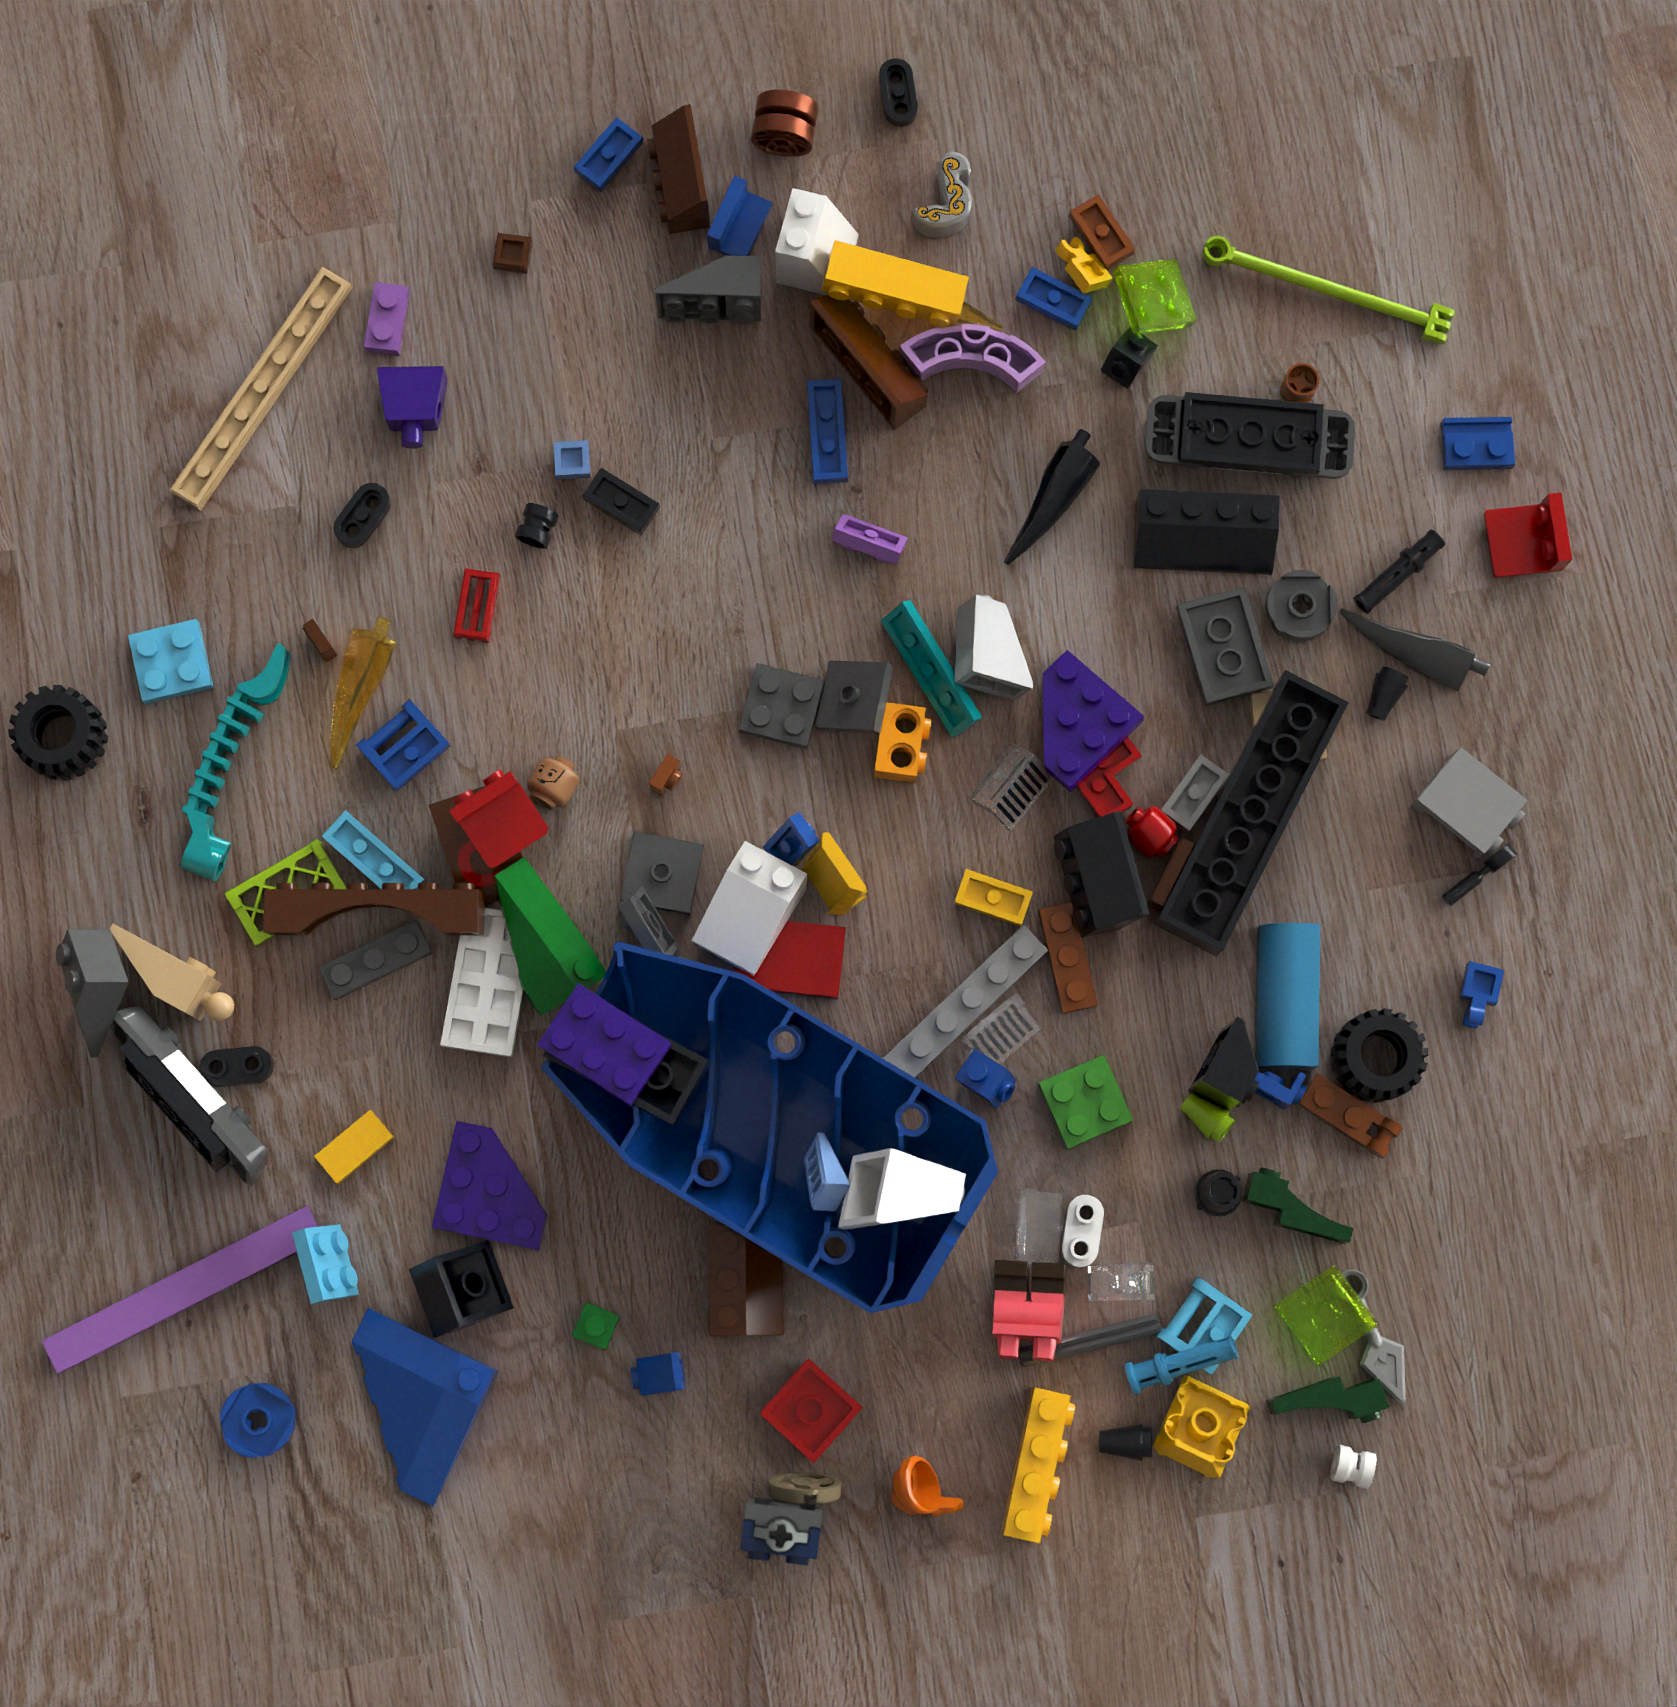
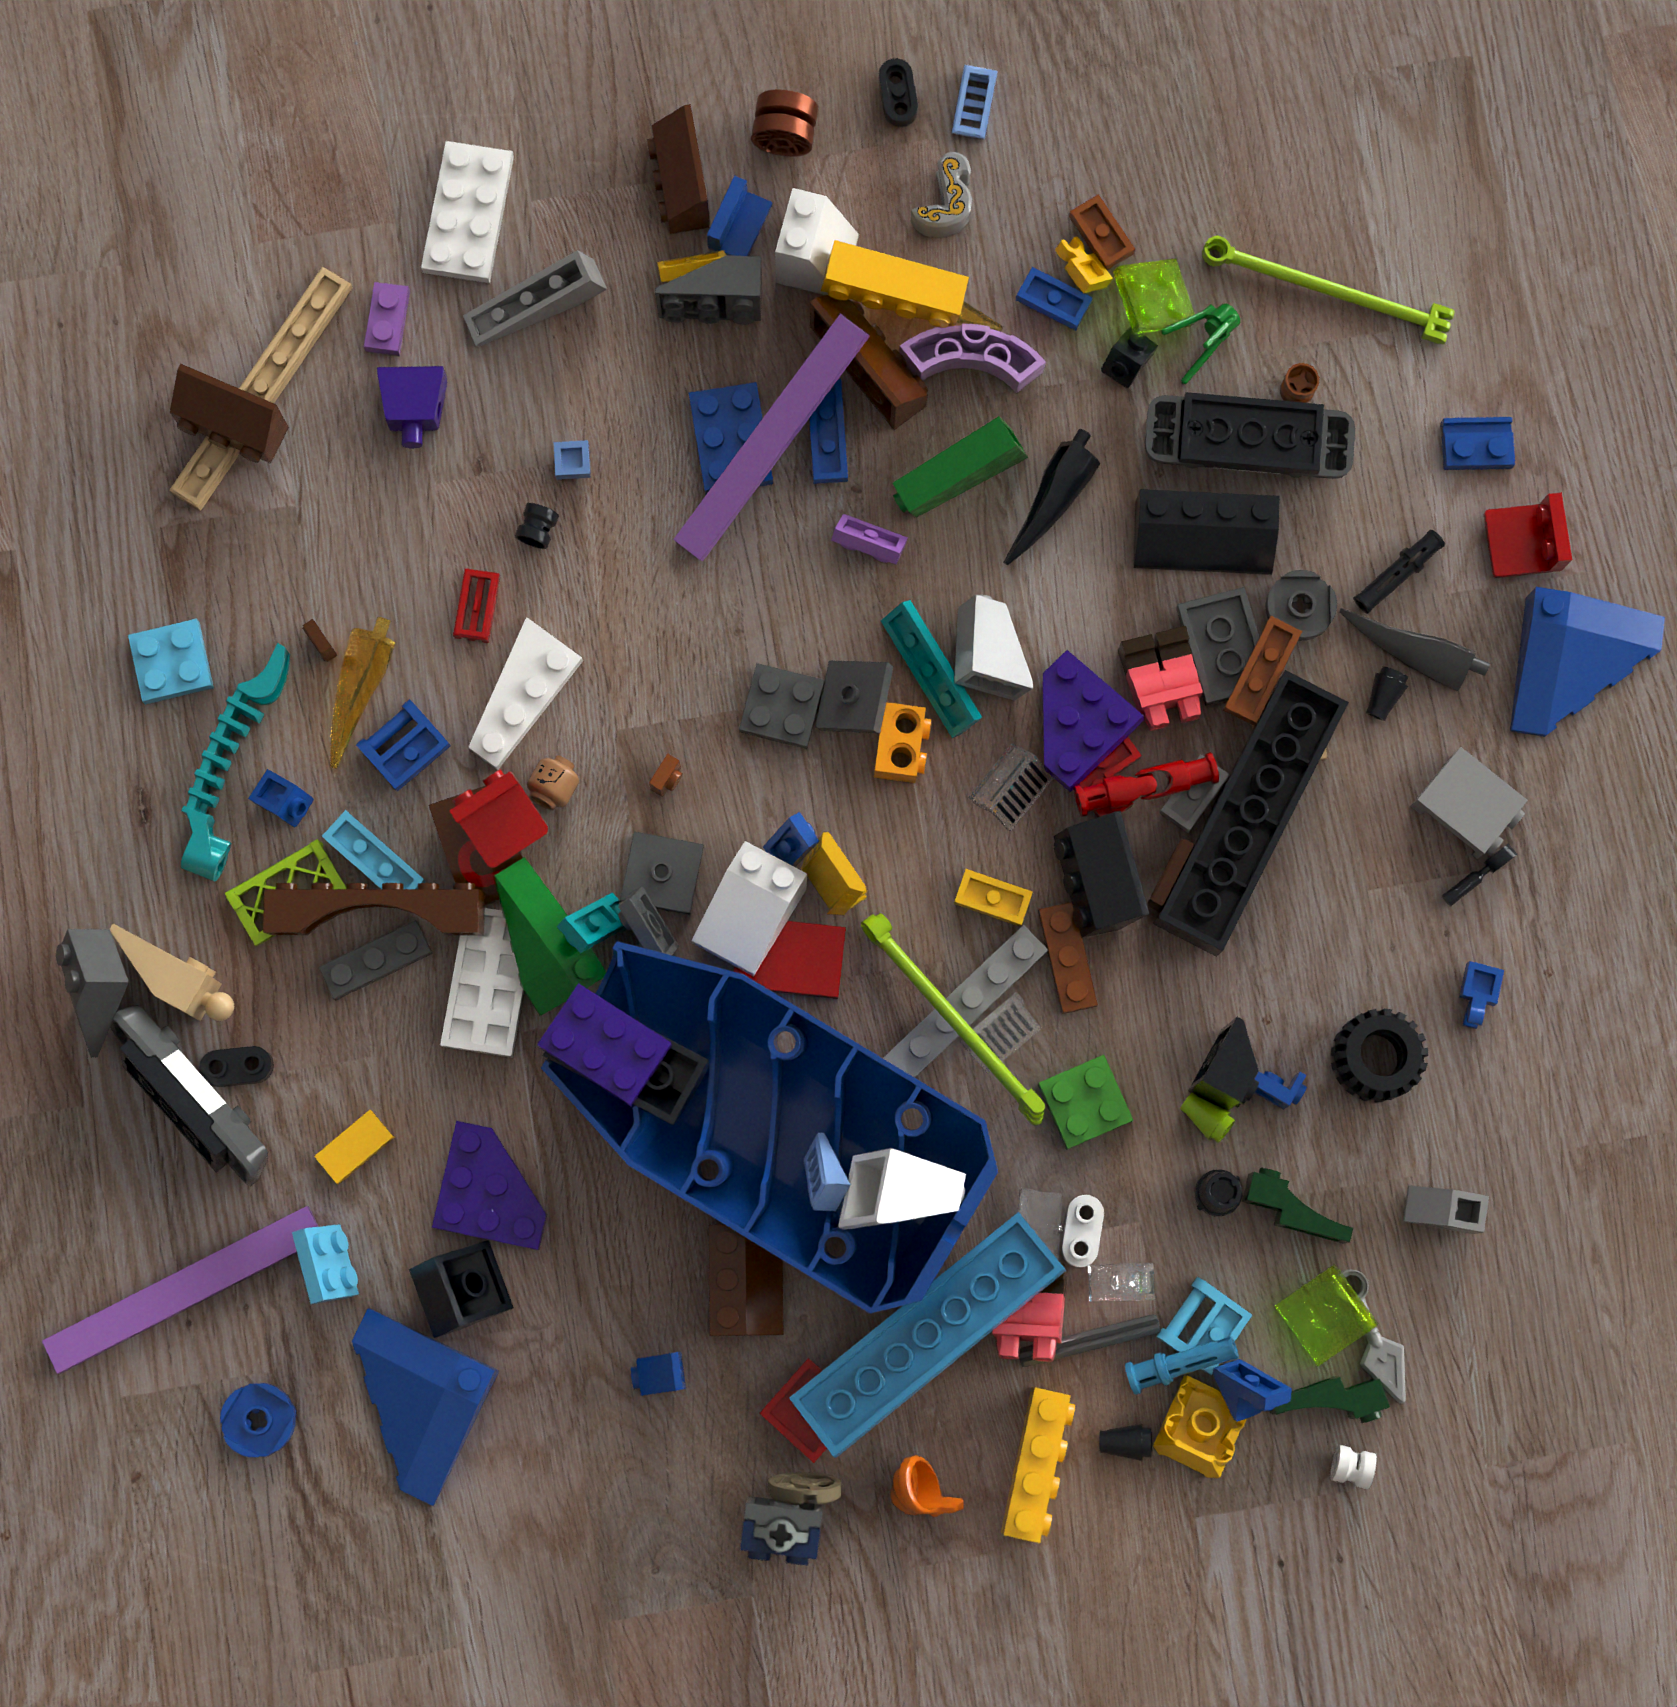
black tyre [8,685,108,780] -> none
black plate [334,483,391,548] -> none
reddish brown tile [493,233,533,274] -> none
green plate [572,1302,620,1350] -> none
blue plate [574,117,644,192] -> none
black plate [582,468,660,535] -> none
blue bracket [954,1048,1016,1109] -> none
red head [1125,806,1178,858] -> none
dark azure brick [1255,923,1320,1070] -> none
dark orange plate [1297,1073,1403,1159] -> none
none -> reddish brown slope [170,364,289,464]
none -> blue bracket [248,769,314,827]
none -> white plate [421,141,514,283]
none -> light grey slope [463,250,607,347]
none -> white wing [469,617,583,770]
none -> teal plate [557,893,627,953]
none -> yellow plate [657,250,726,282]
none -> medium lavender tile [673,314,870,561]
none -> blue plate [689,382,773,495]
none -> dark azure plate [789,1212,1066,1458]
none -> lime hinge [861,913,1045,1125]
none -> green slope [892,416,1028,518]
none -> light blue slope [951,65,998,139]
none -> red piece [1073,752,1219,817]
none -> coral hips [1118,626,1203,731]
none -> green plant [1161,303,1241,384]
none -> blue slope [1213,1359,1292,1421]
none -> dark orange plate [1223,616,1302,726]
none -> light grey slope [1403,1185,1489,1234]
none -> blue slope [1510,587,1665,737]

